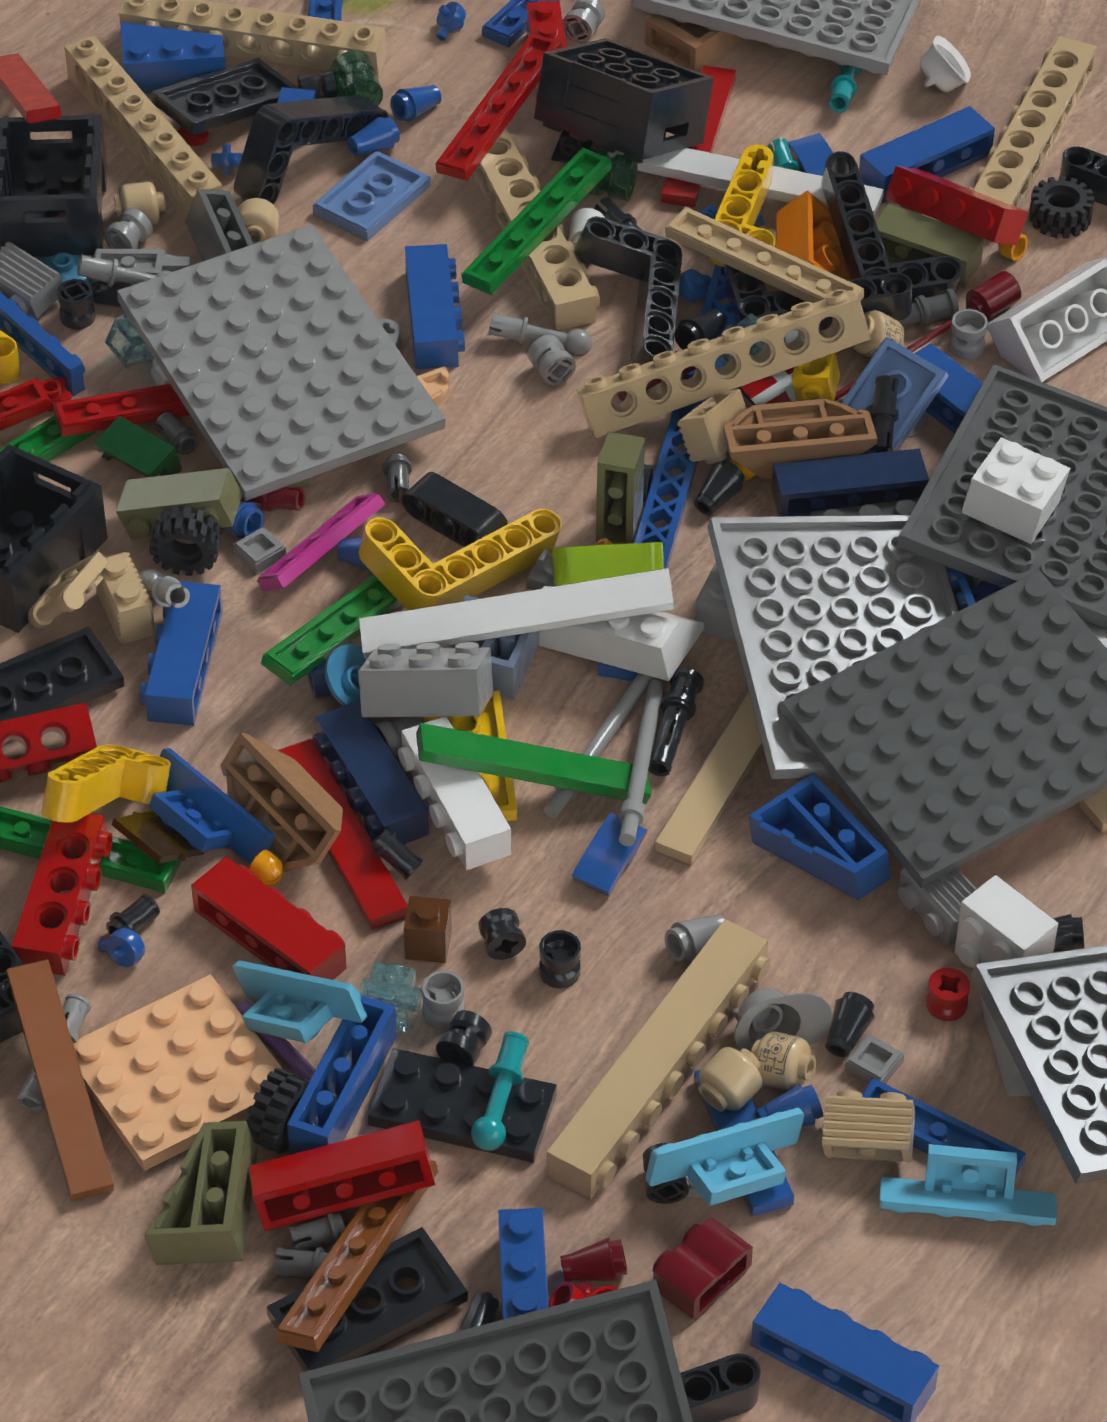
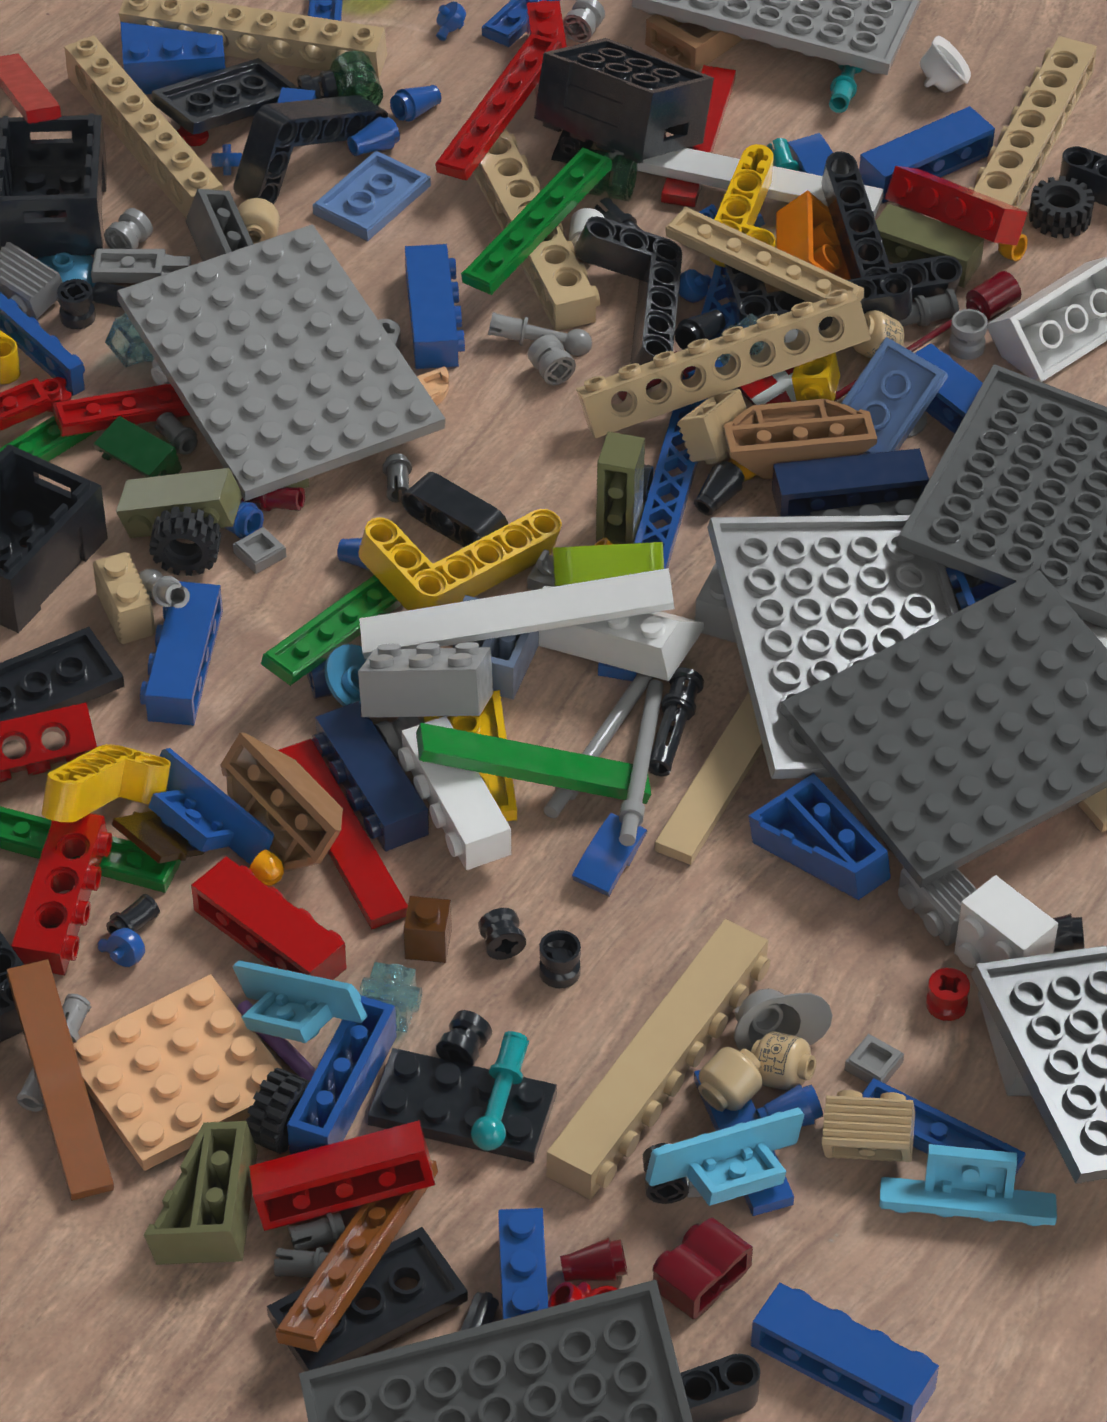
tan plate [28,551,109,628] -> none
light grey pin [77,254,171,287] -> none
tan head [114,181,166,226] -> none
dark pink tile [256,493,385,591] -> none
black pin [370,828,423,880] -> none
light grey wheel [422,971,465,1029] -> none
light grey cone [664,914,724,962] -> none
black cone [825,992,875,1058] -> none
black pin [870,375,899,453] -> none
white brick [961,437,1071,544] -> none

